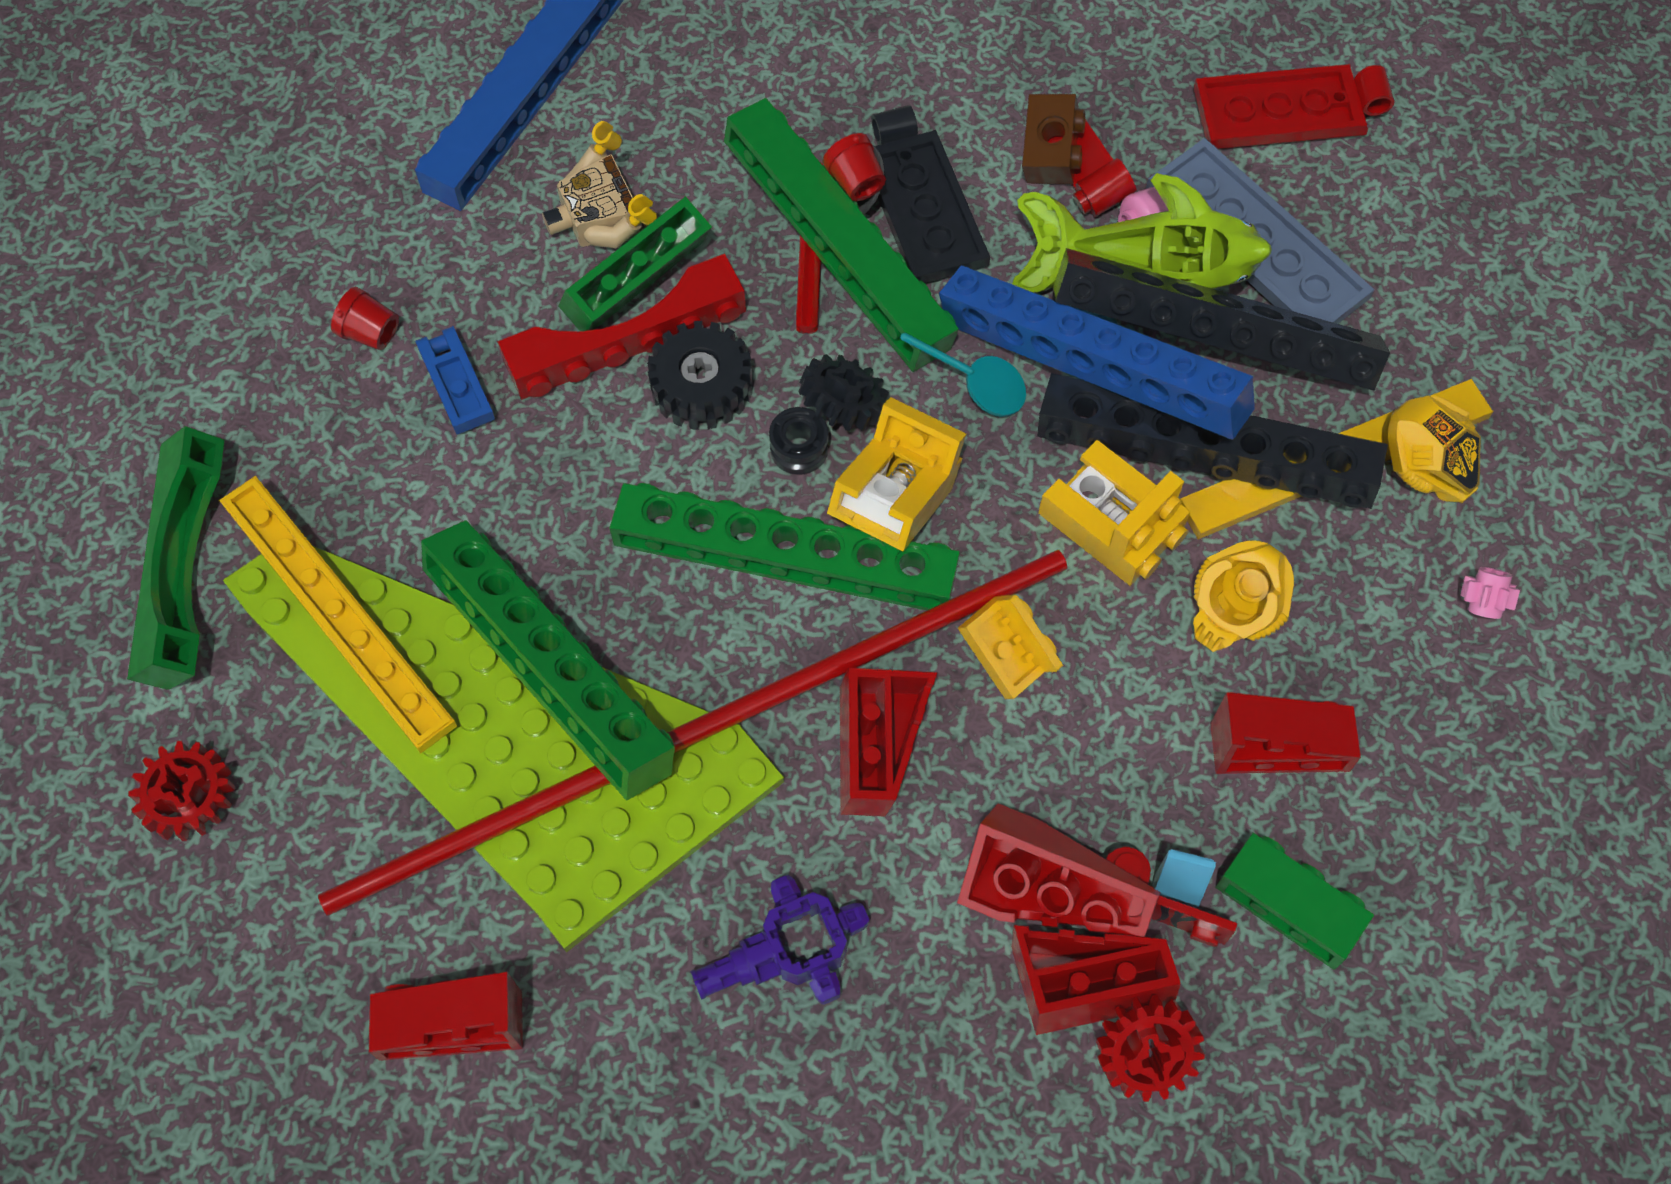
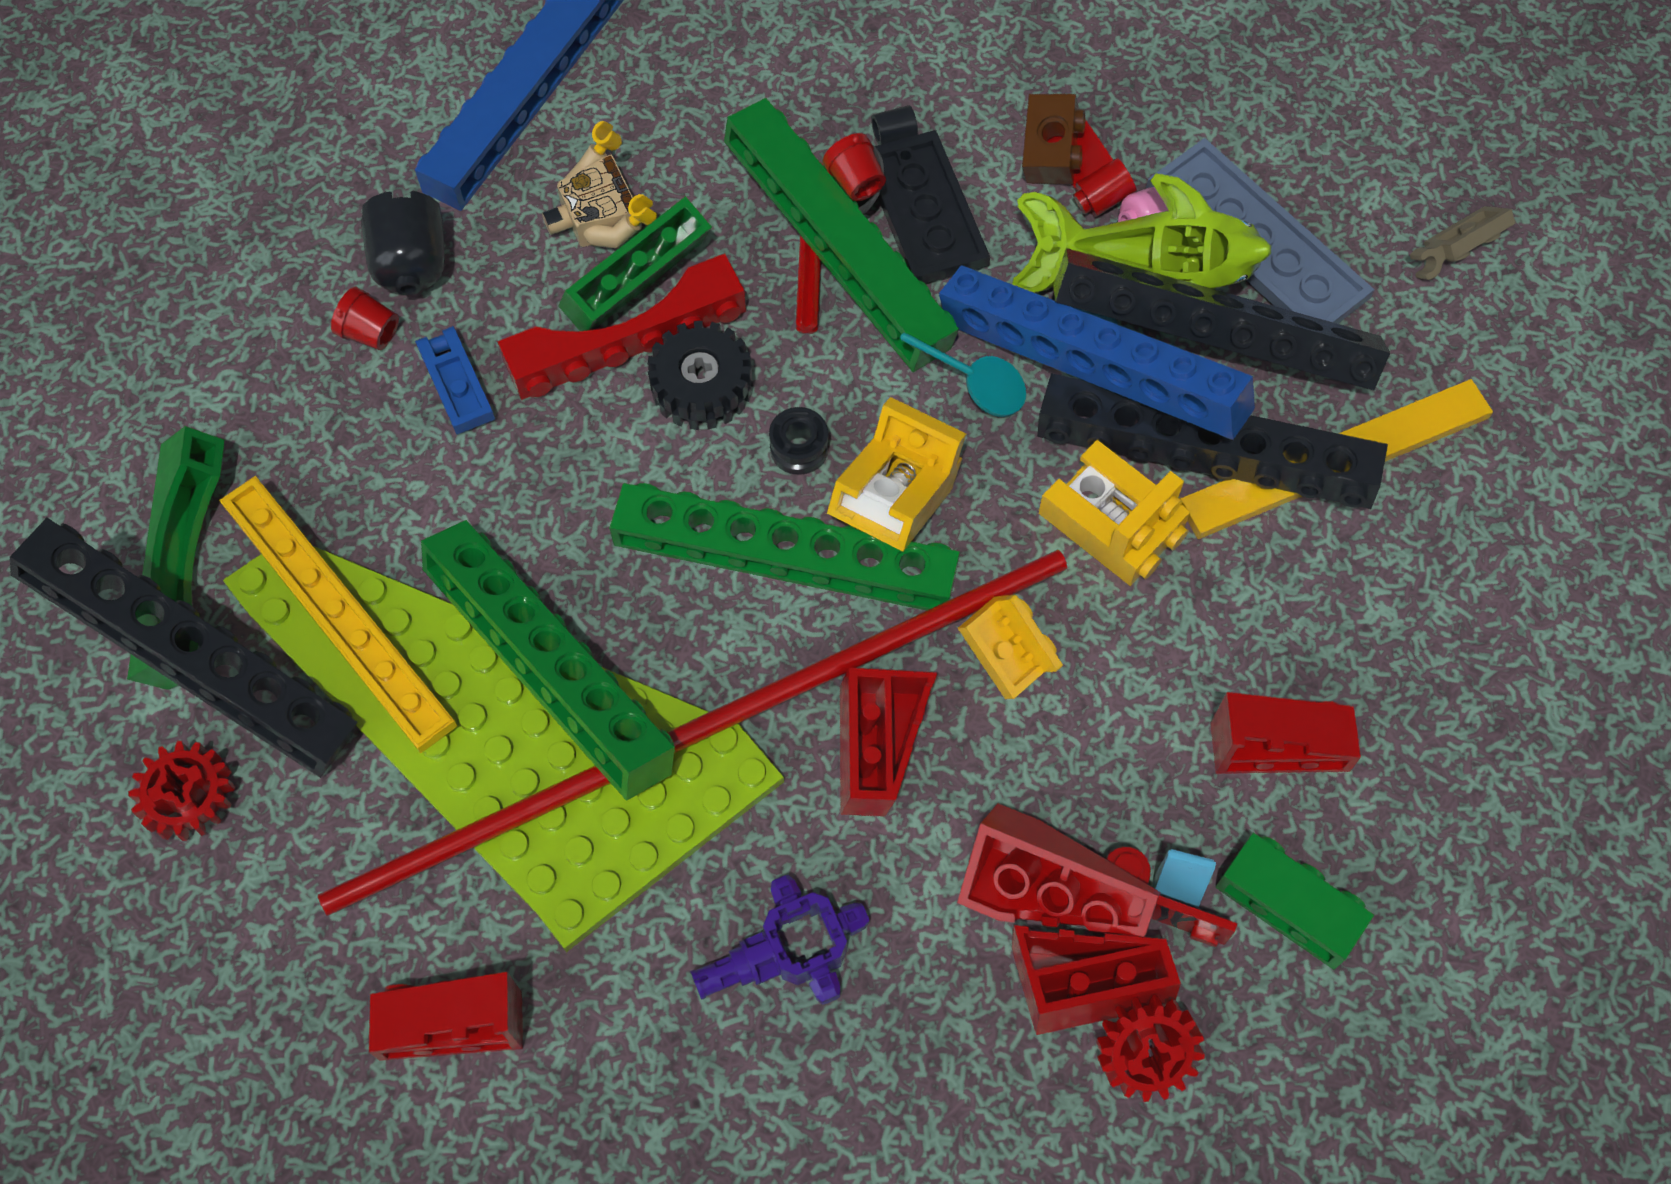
black gear [798,354,889,431] -> none
red hinge [1193,64,1395,149] -> none
yellow helmet [1193,540,1294,652] -> none
yellow helmet [1388,395,1481,503] -> none
bright pink gear [1460,567,1520,619] -> none
none -> black brick [10,517,358,778]
none -> black cylinder [361,191,445,295]
none -> dark tan plate [1410,206,1516,280]

